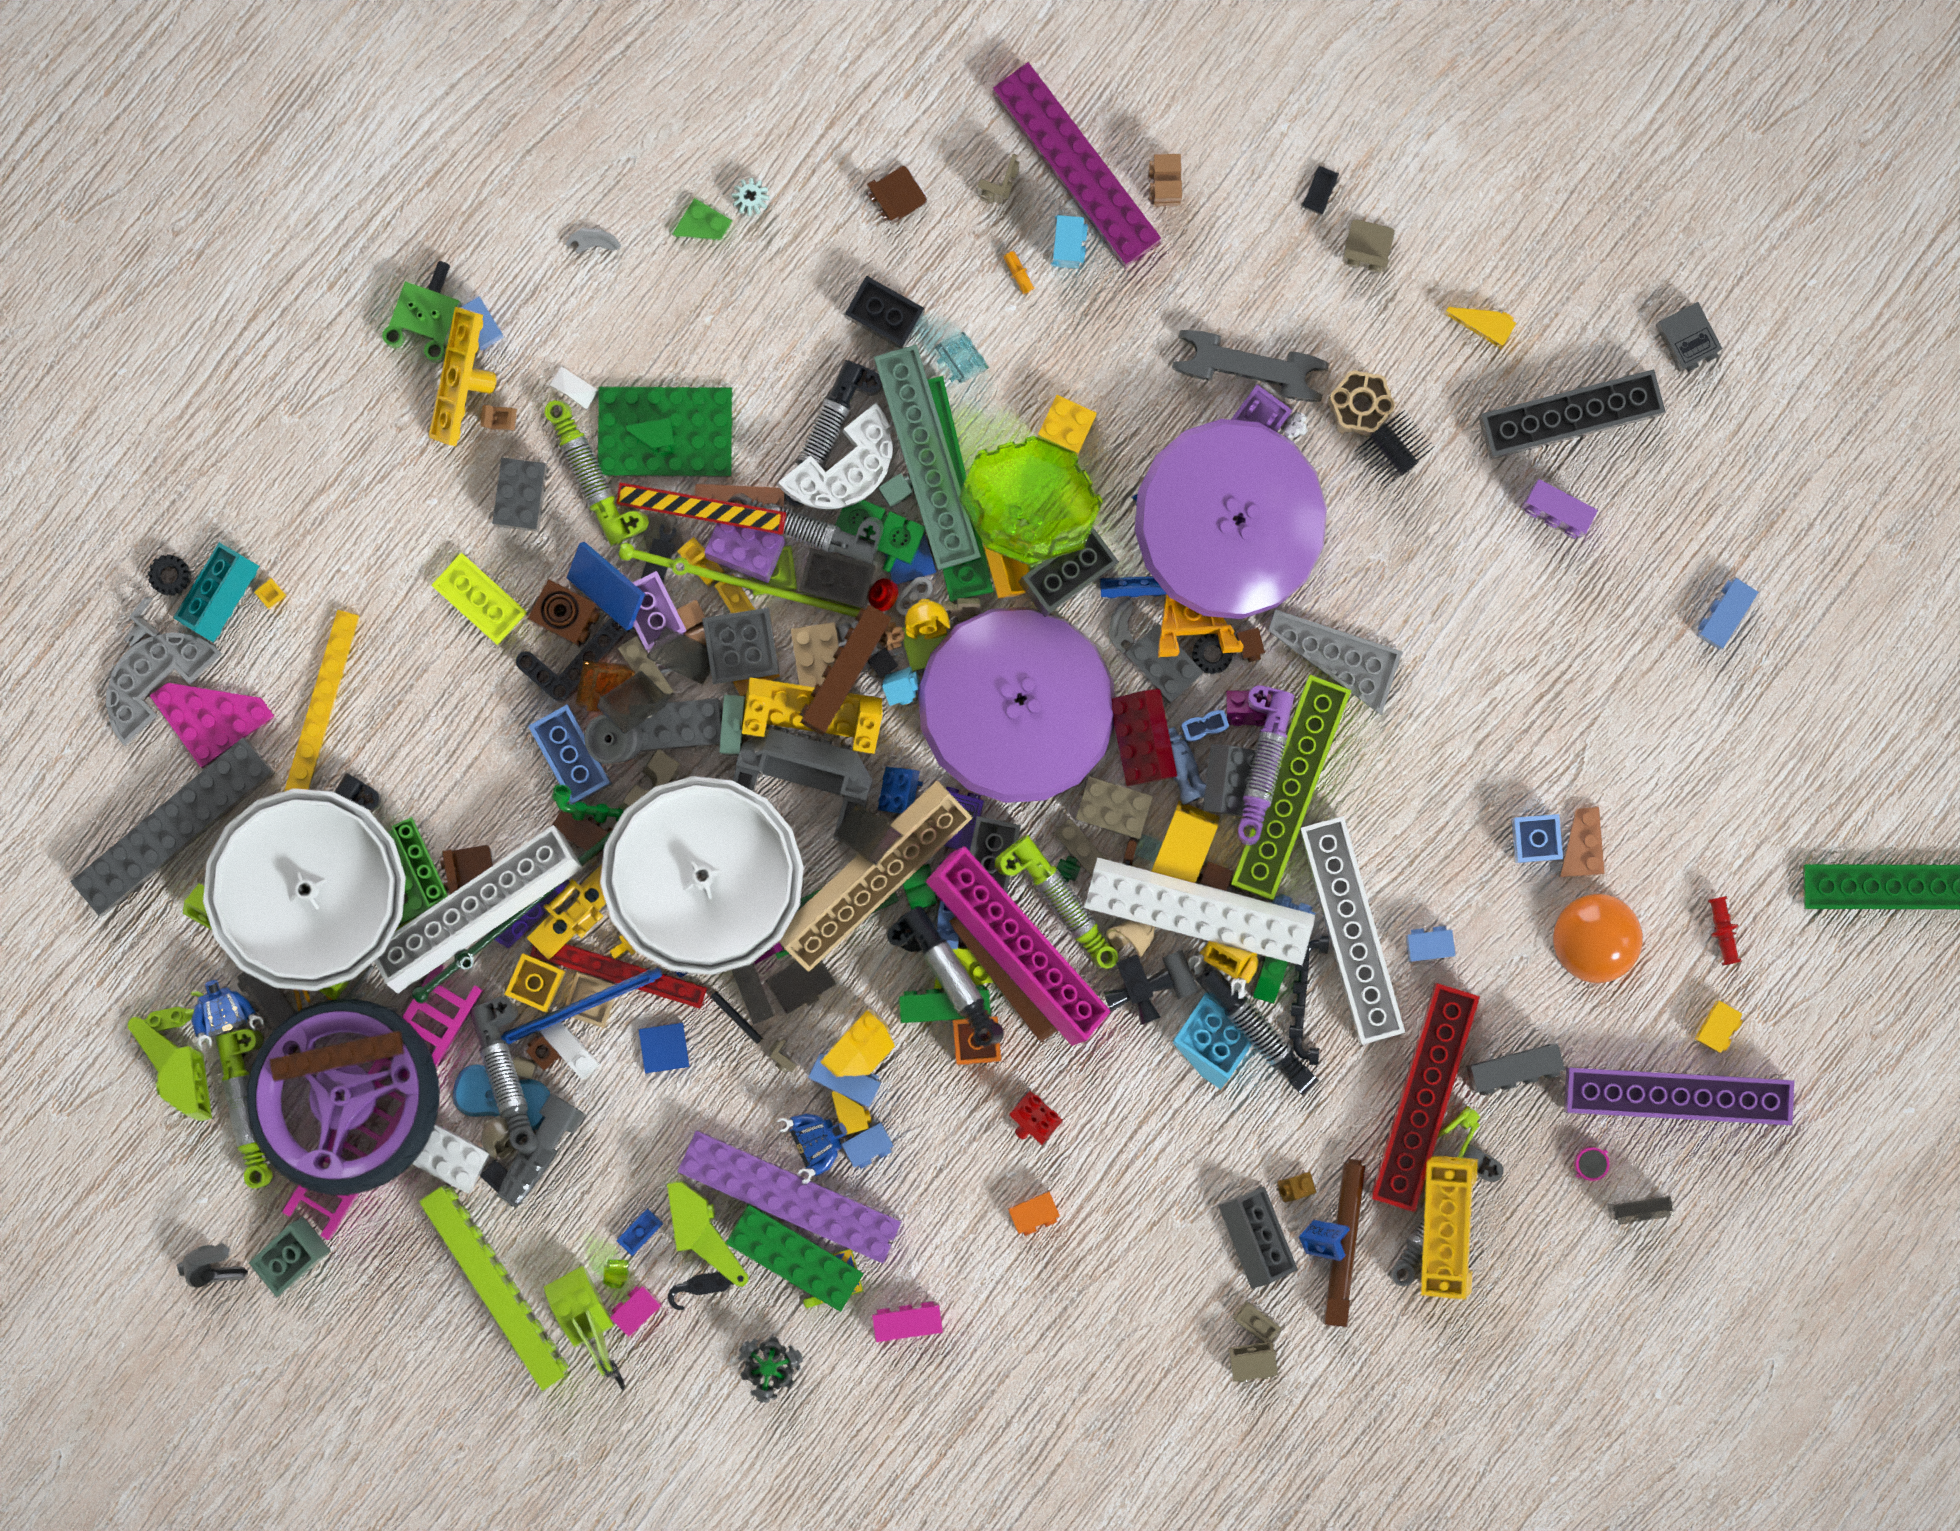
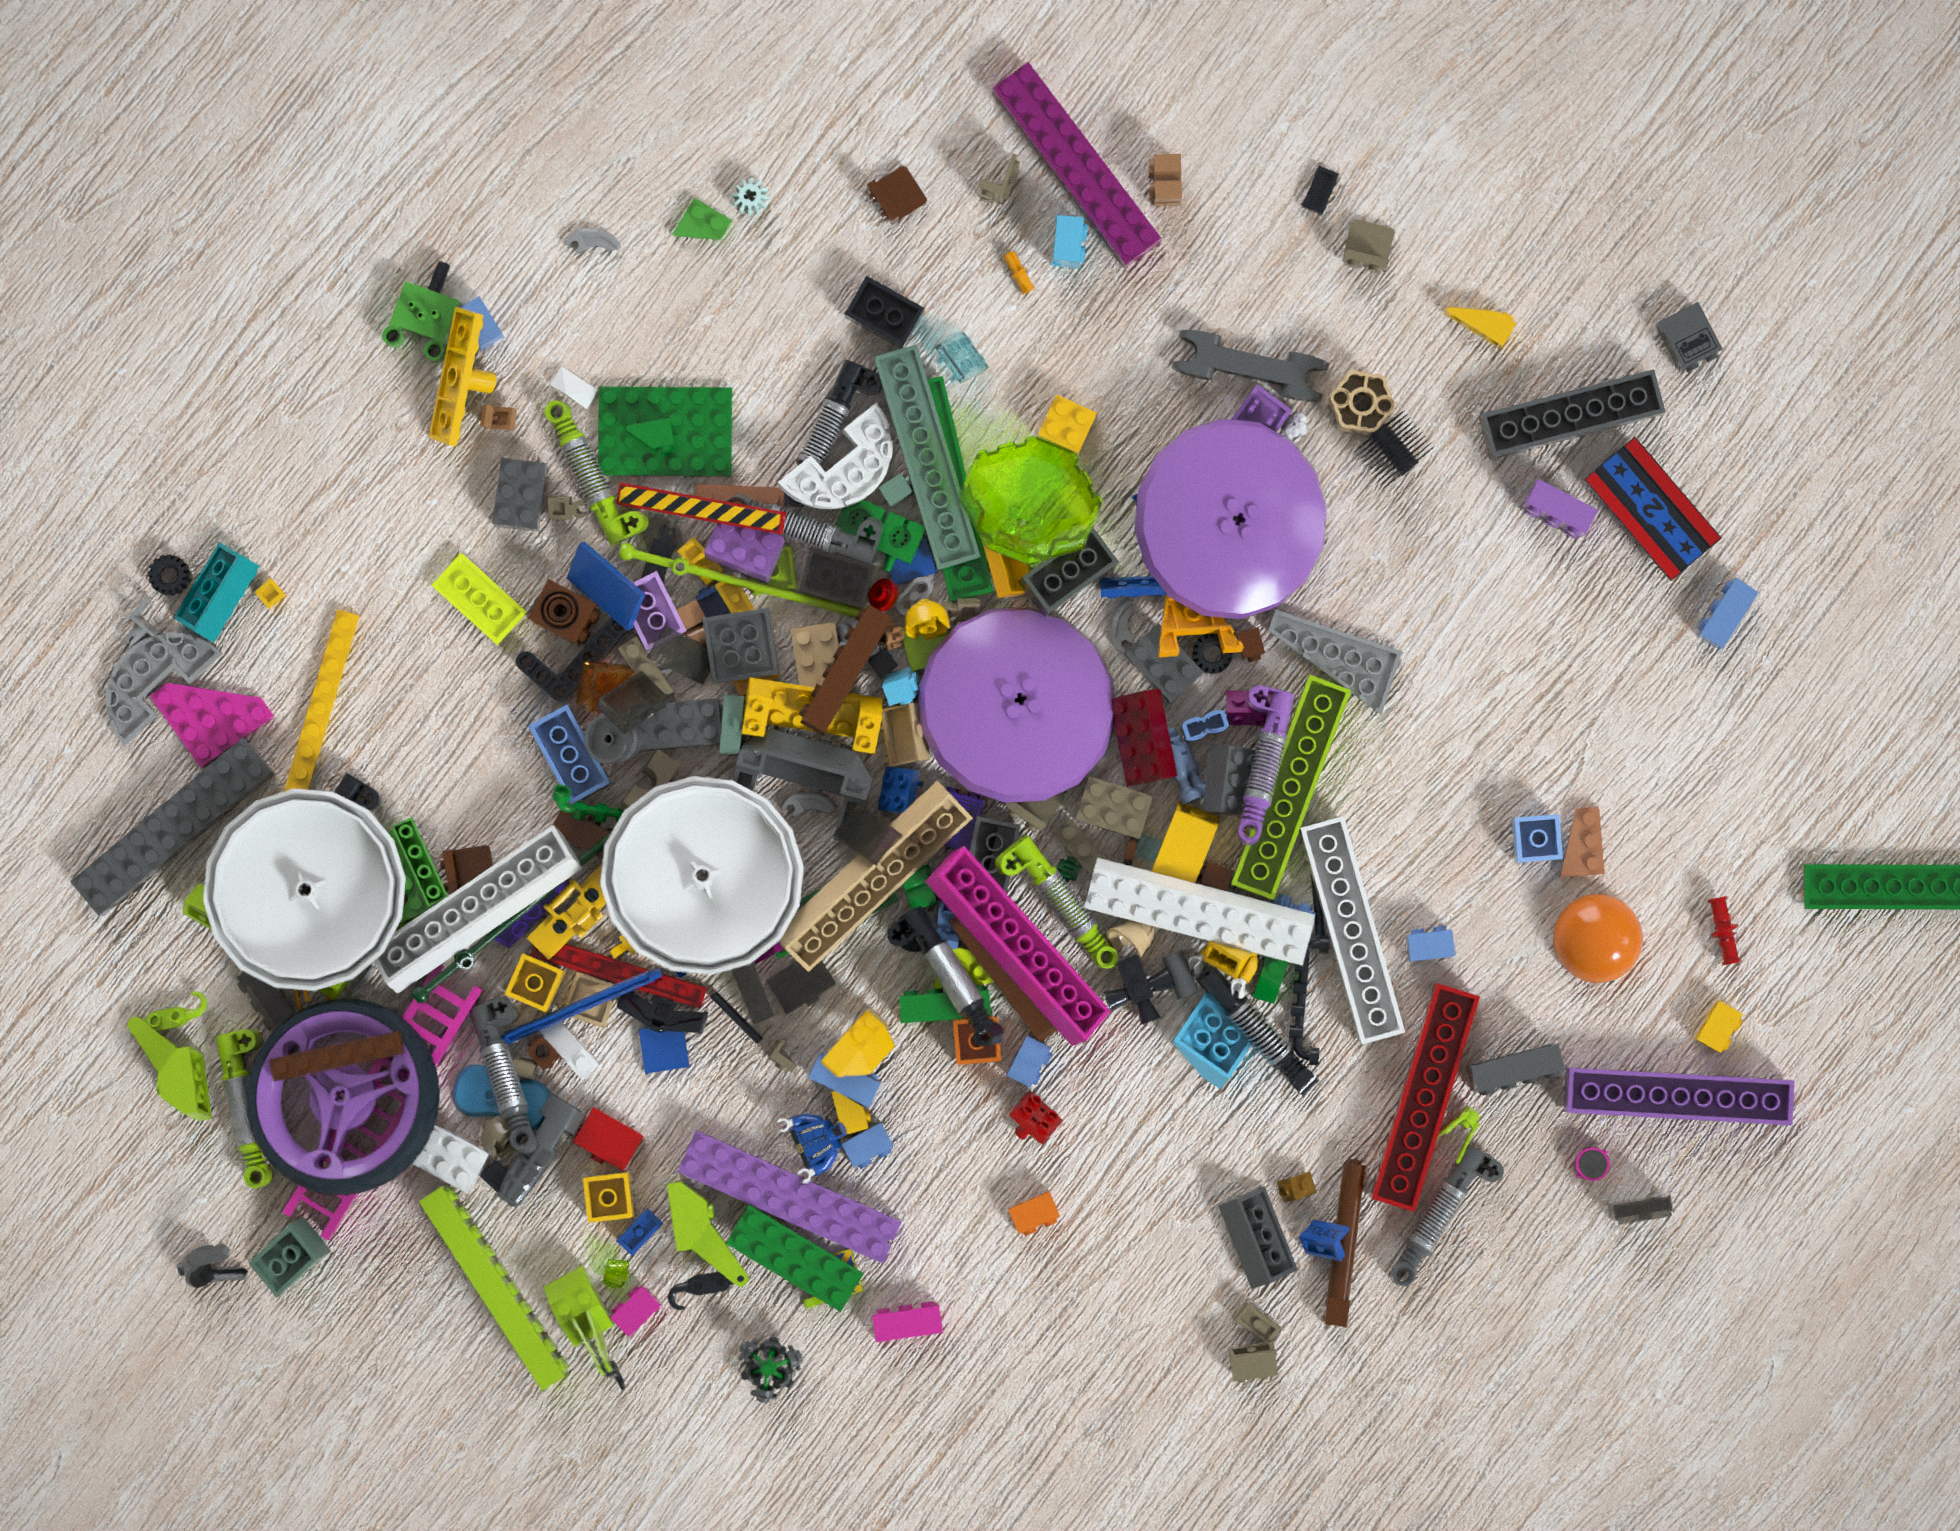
blue torso [191,980,263,1050] -> none
yellow plate [1421,1155,1478,1300] -> none
none -> dark tan plate [547,495,587,520]
none -> red container [573,1107,644,1172]
none -> yellow brick [583,1172,635,1223]
none -> black plate [616,991,709,1033]
none -> dark blue bracket [696,586,728,617]
none -> light grey piece [781,791,837,817]
none -> tan container [882,702,931,767]
none -> dark tan bracket [1005,792,1065,833]
none -> medium blue brick [1006,1035,1052,1087]
none -> black bar [1311,874,1325,936]
none -> hinge [1584,437,1722,582]

